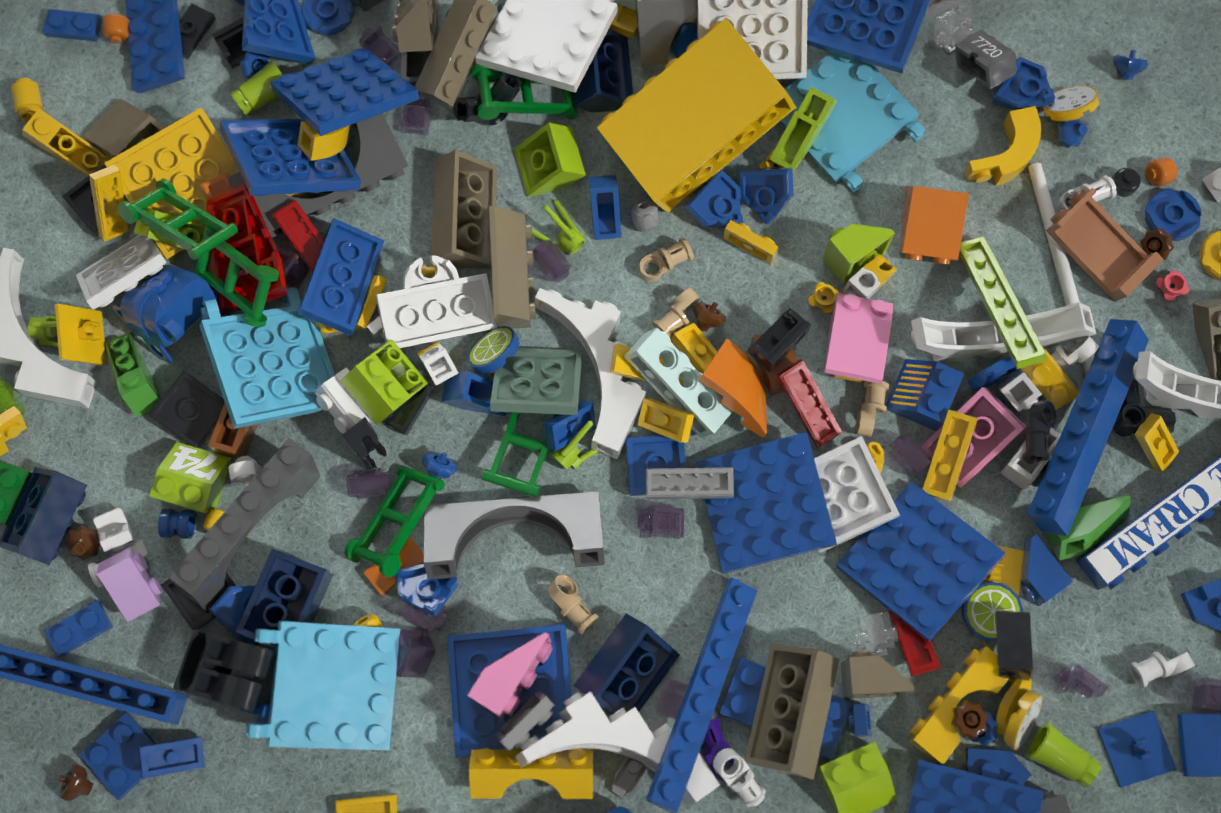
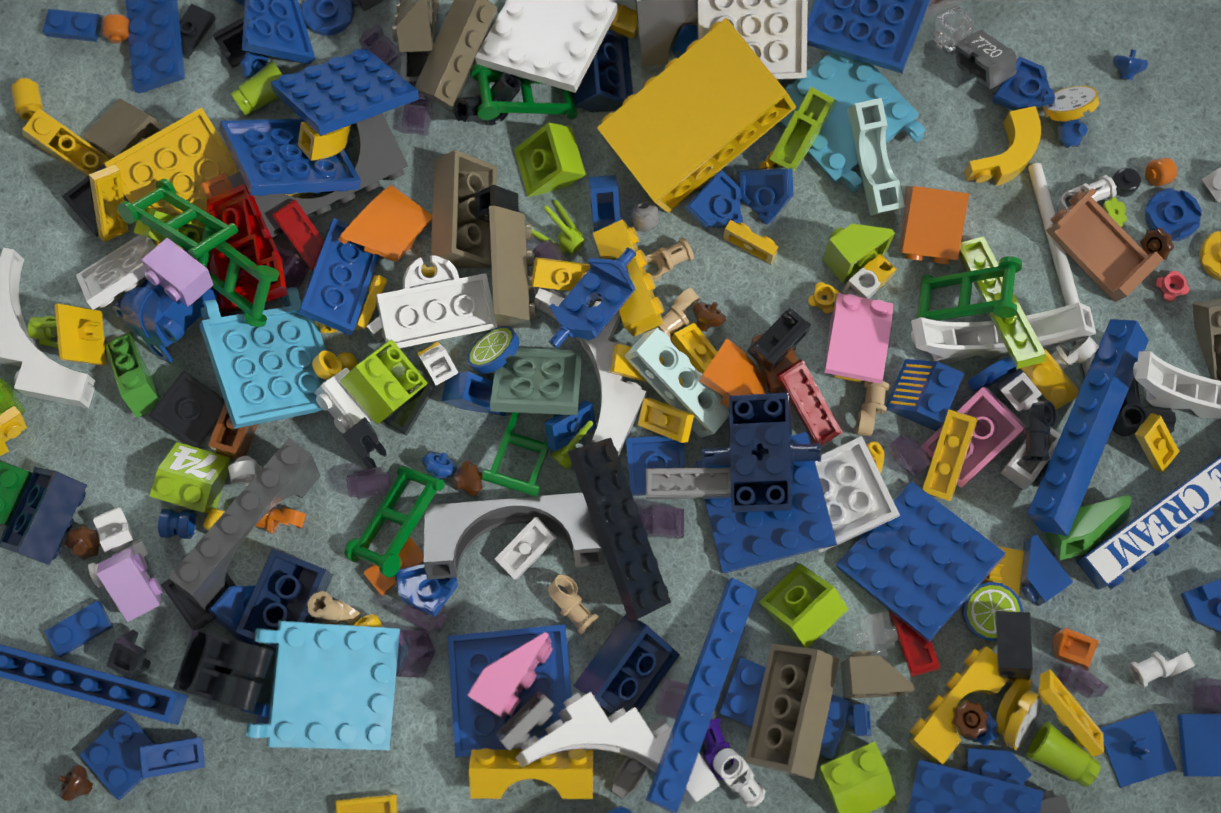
none -> black panel [106,630,151,680]
none -> lavender brick [141,238,213,307]
none -> orange connector [255,507,306,534]
none -> tan connector [308,591,361,626]
none -> yellow plate [312,350,357,380]
none -> orange slope [338,185,432,262]
none -> reddish brown piece [451,460,483,496]
none -> black brick [475,185,519,223]
none -> white plate [495,517,557,580]
none -> yellow plate [531,257,591,291]
none -> blue plate [548,247,636,349]
none -> black plate [568,437,671,622]
none -> yellow arch [593,219,664,337]
none -> dark blue slope [702,393,821,513]
none -> lime slope [758,563,848,648]
none -> light aqua arch [847,98,905,216]
none -> green piece [916,256,1022,321]
none -> yellow plate [1038,669,1104,757]
none -> orange plate [1052,627,1099,671]
none -> lime plant [1104,197,1127,227]

